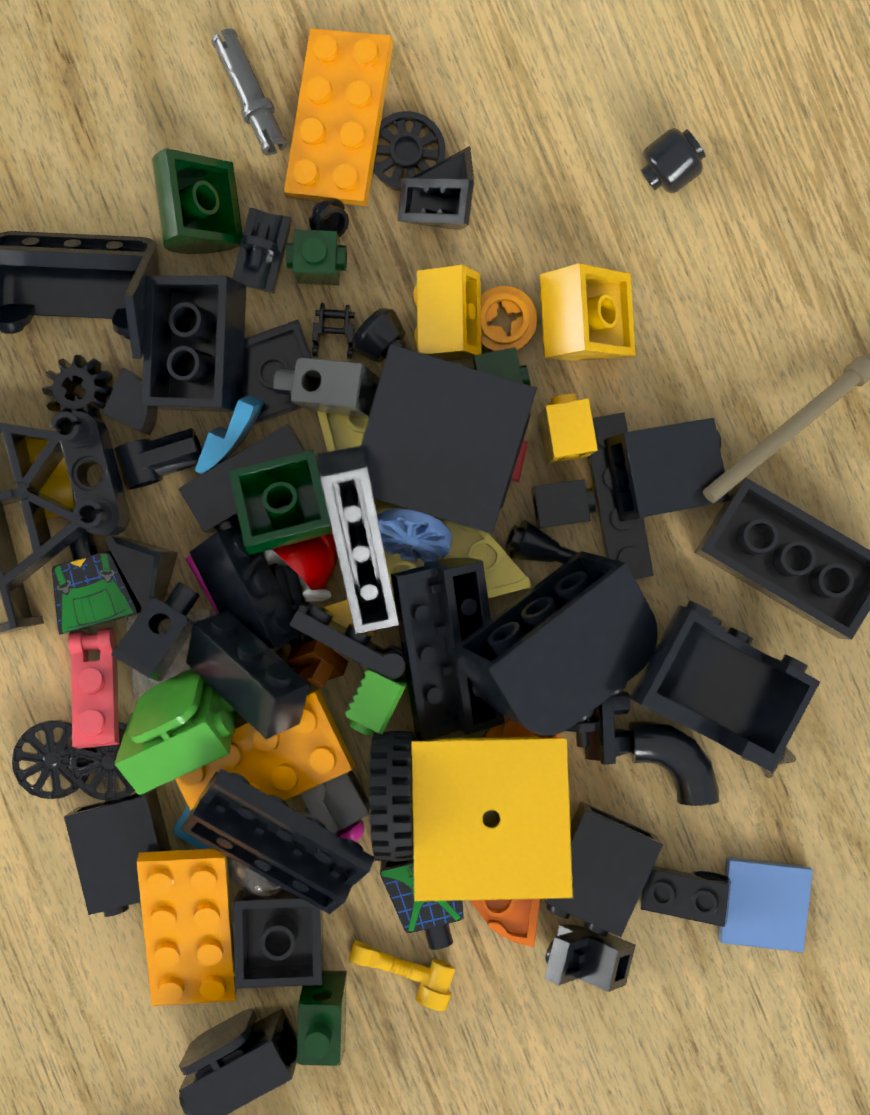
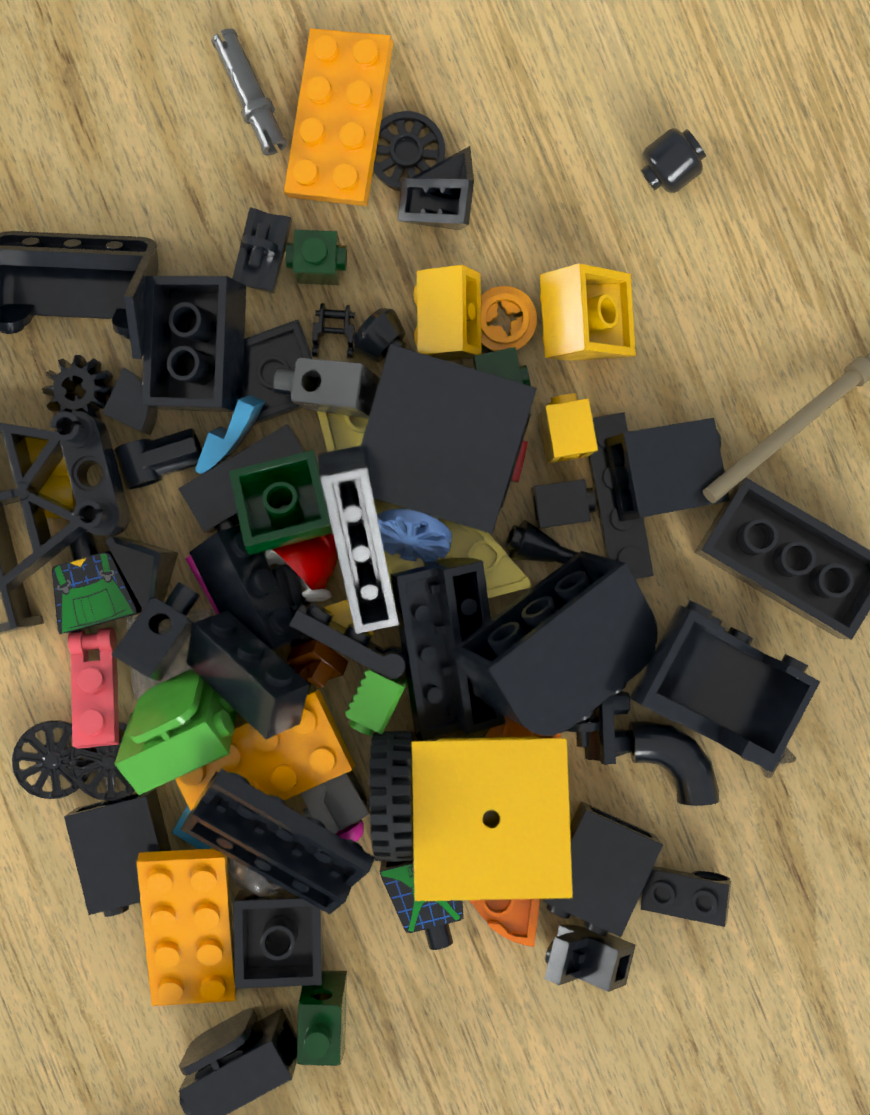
dark green brick [152,148,243,254] -> none
black plate [309,198,349,237] -> none
yellow brick [349,940,456,1012] -> none
medium blue tile [718,857,813,952] -> none

